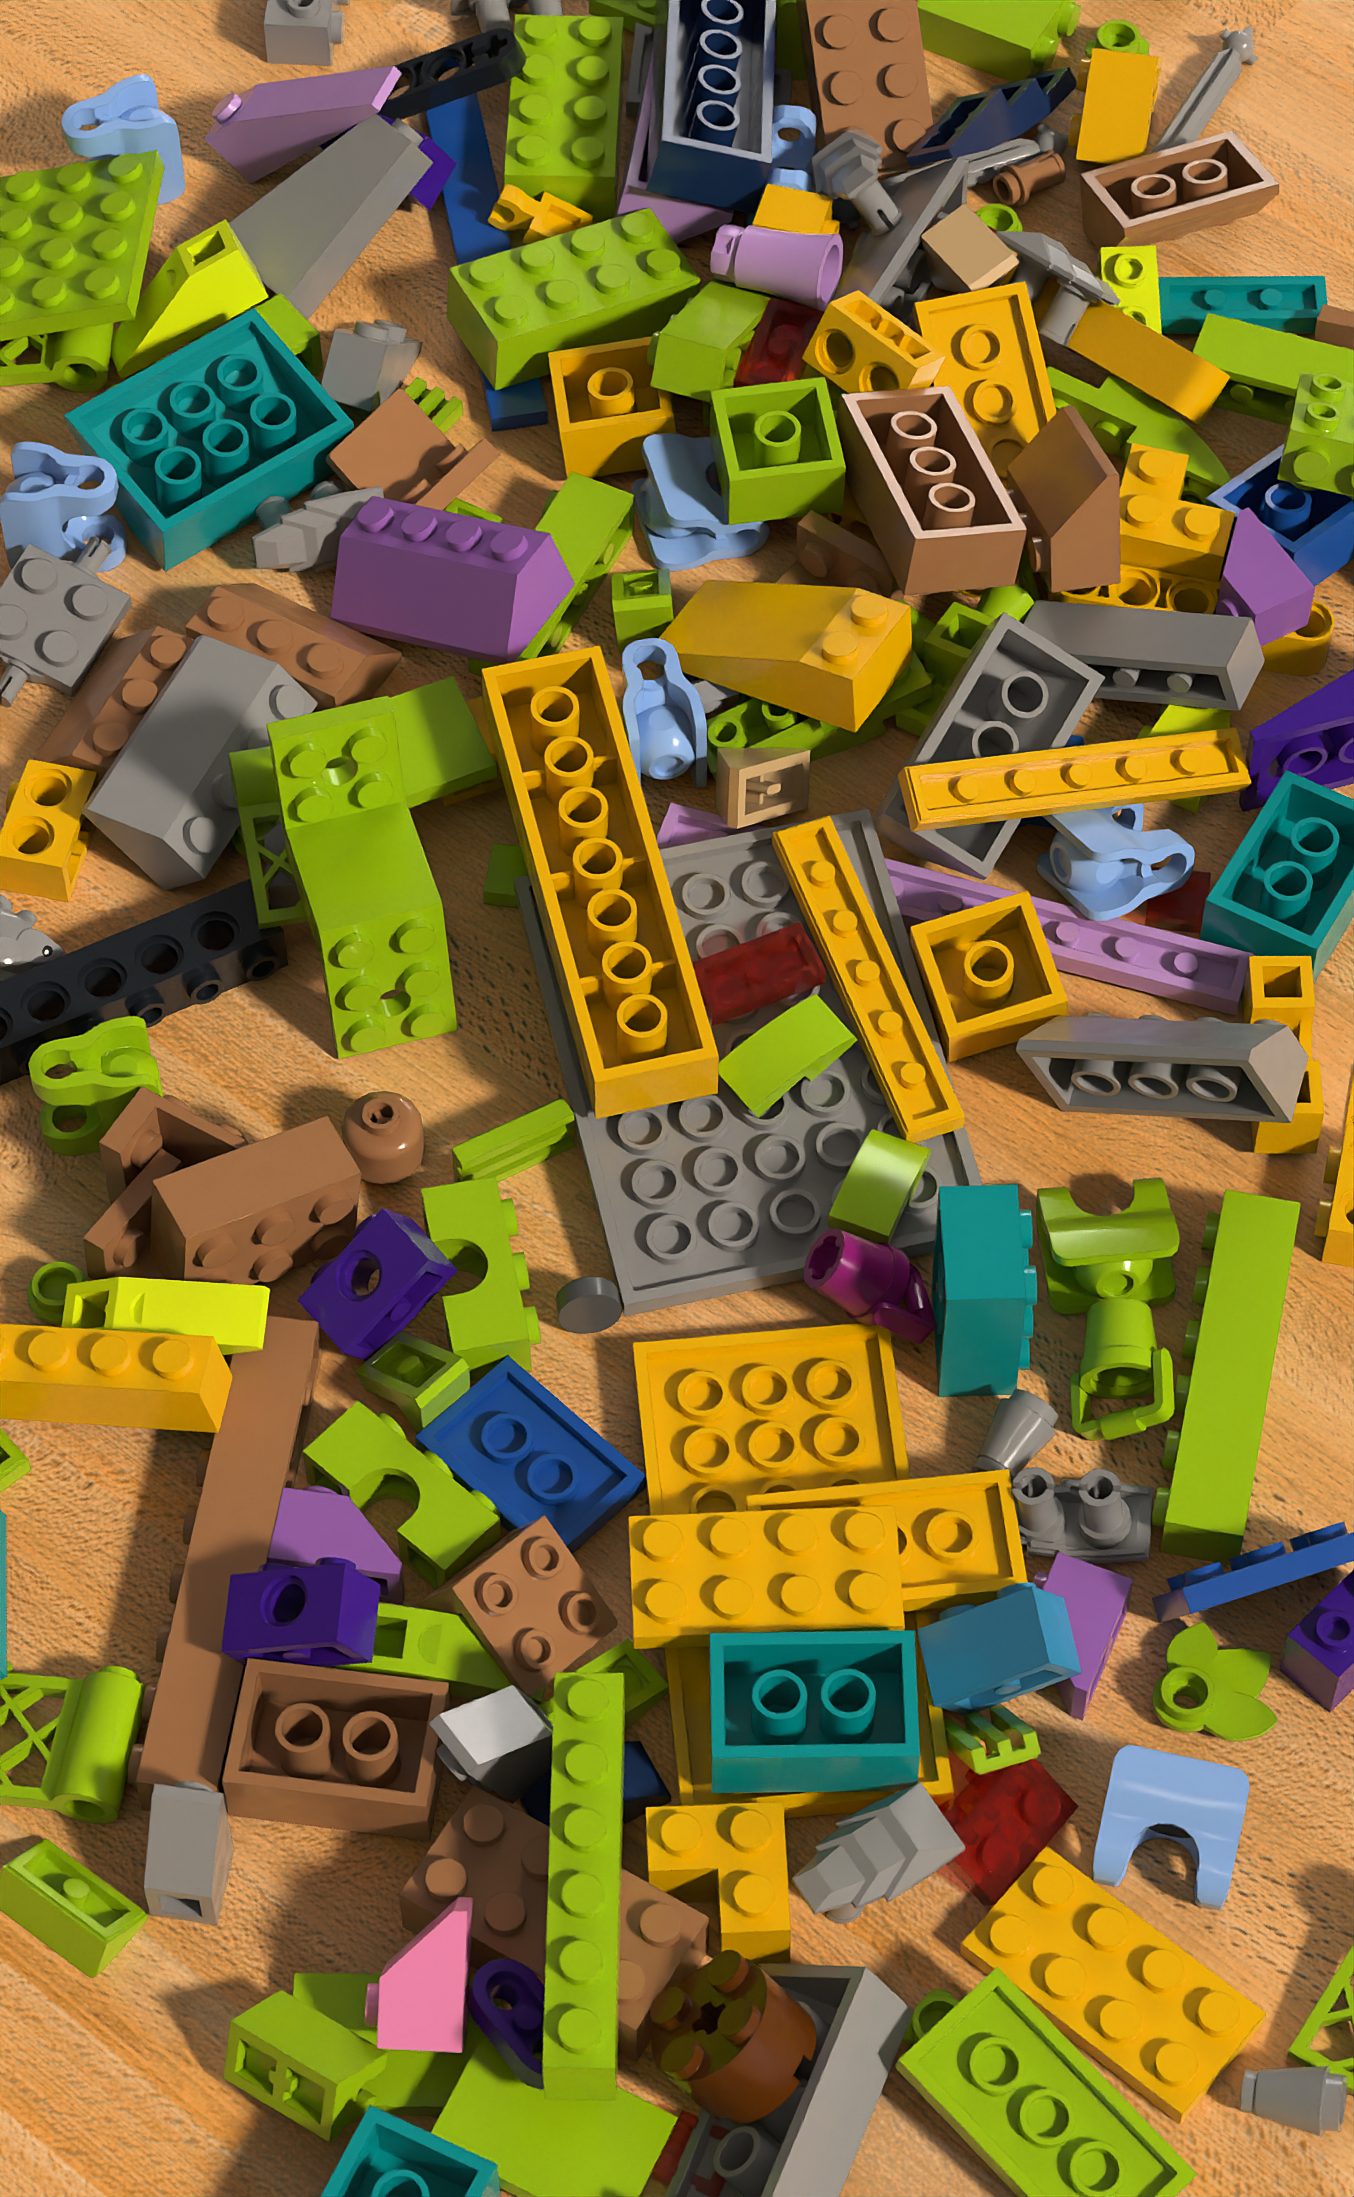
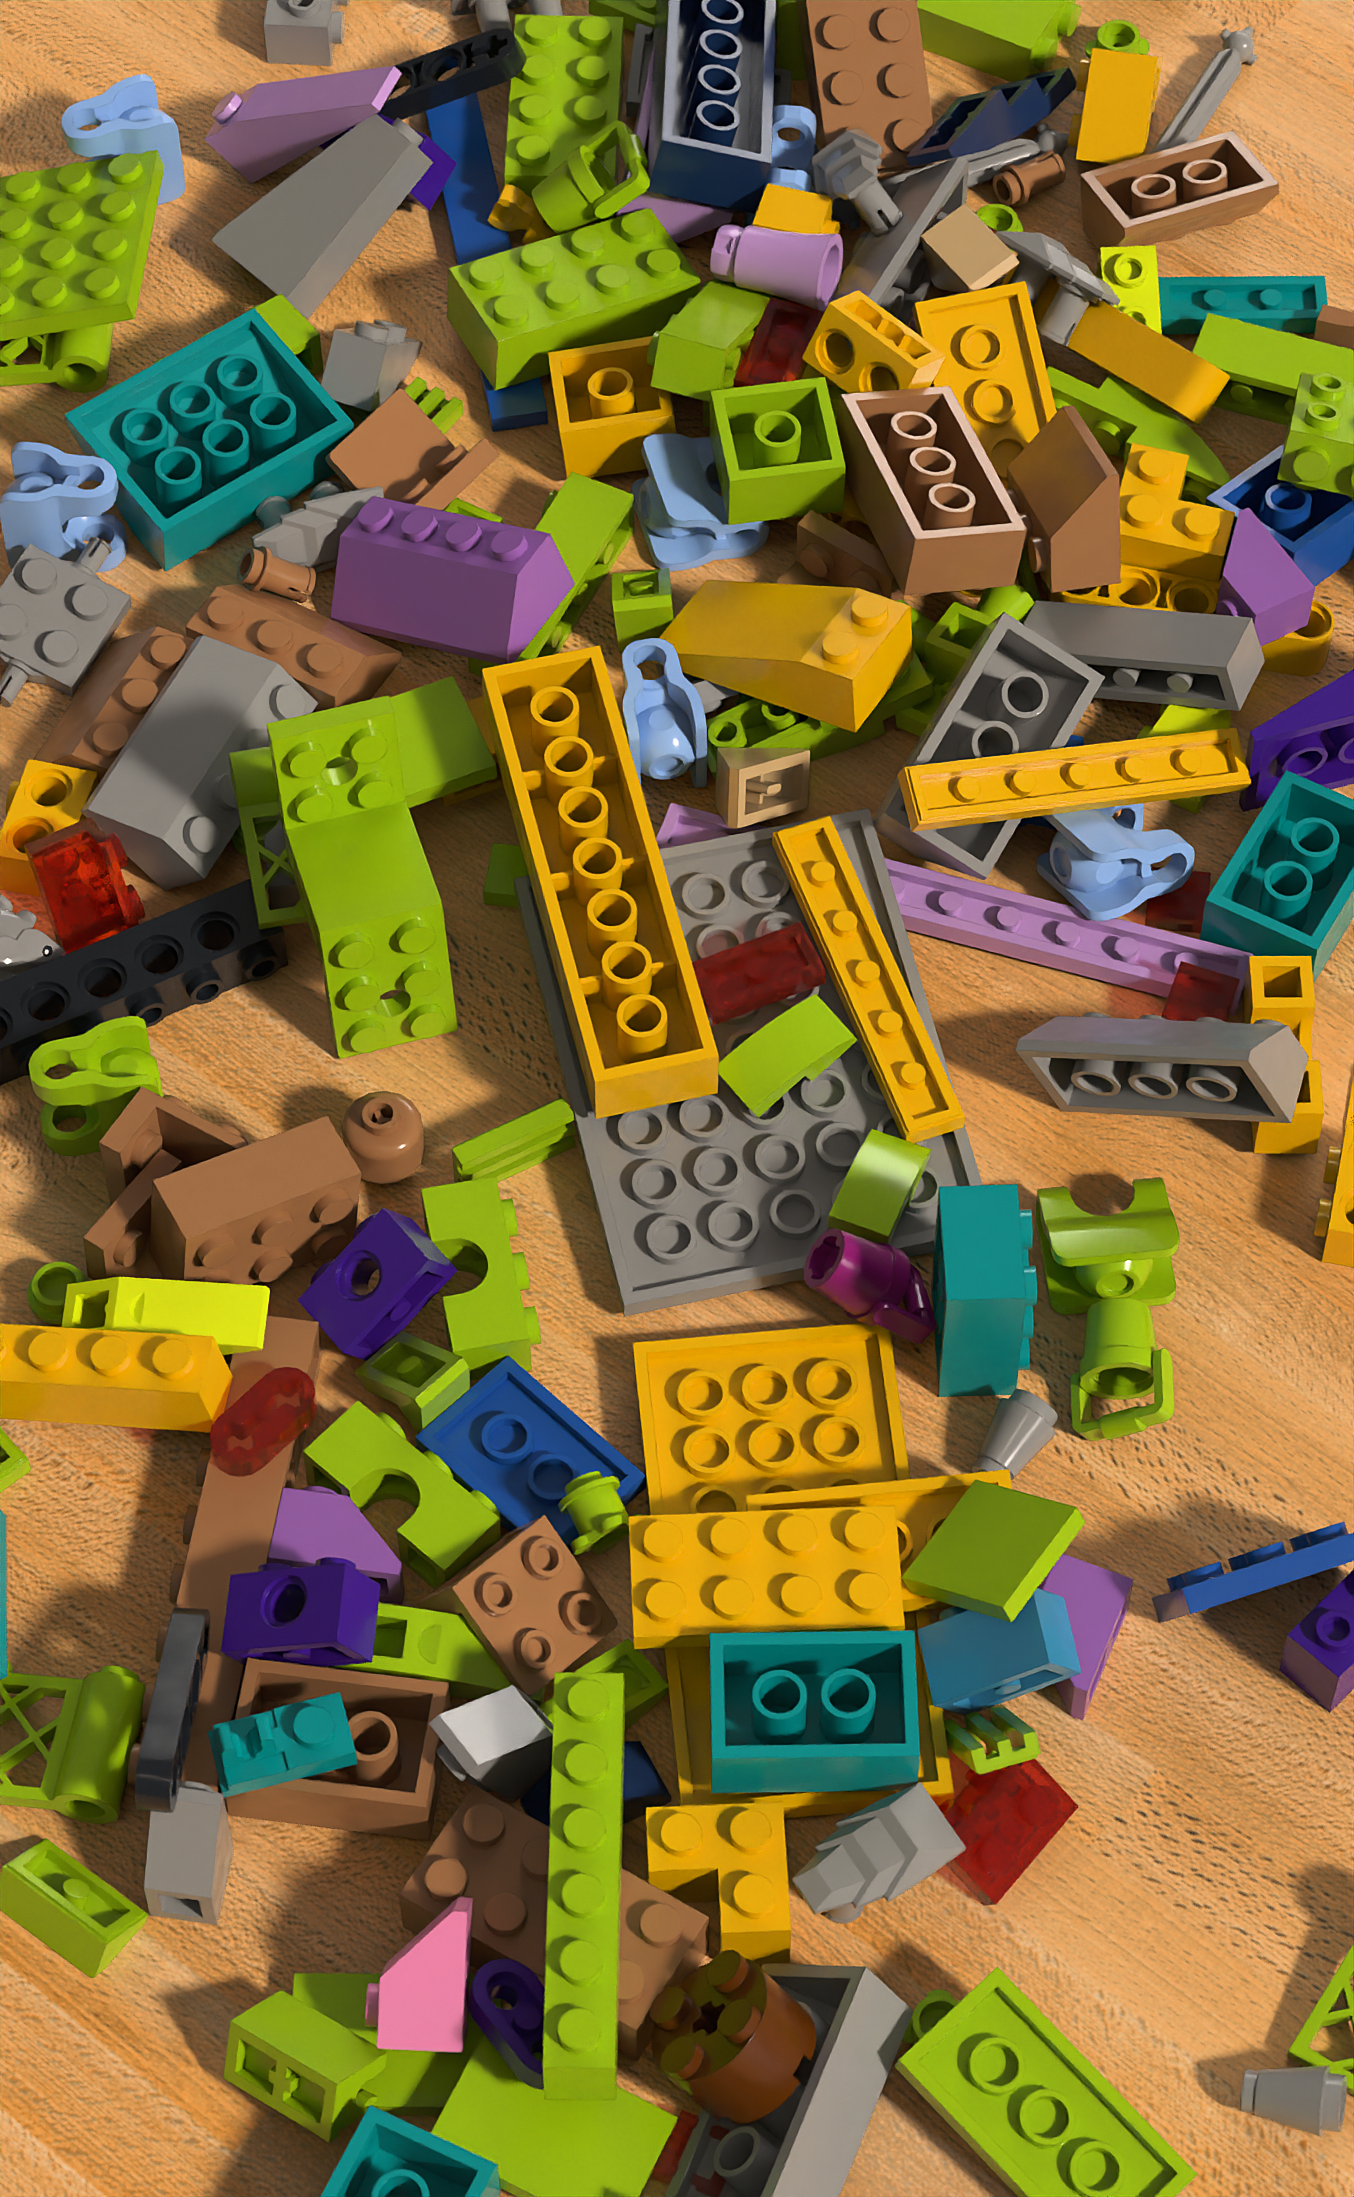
neon yellow slope [111,219,268,379] -> none
dark grey tile [555,1276,622,1334] -> none
yellow brick [910,890,1068,1062] -> none
yellow plate [960,1846,1267,2124] -> none
light grey connector [1012,1467,1154,1564] -> none
light blue piece [1092,1745,1250,1911] -> none
lime brick [1151,1189,1301,1565] -> none
lime plate [1152,1622,1277,1742] -> none
none -> clear red bracket [24,817,146,954]
none -> black beam [135,1607,210,1813]
none -> teal plate [207,1692,358,1798]
none -> clear red beam [209,1367,318,1477]
none -> medium nougat pin [237,546,316,604]
none -> lime piece [532,120,650,235]
none -> lime brick [558,1471,642,1555]
none -> lime tile [902,1479,1086,1623]
none -> clear red tile [1161,961,1240,1023]

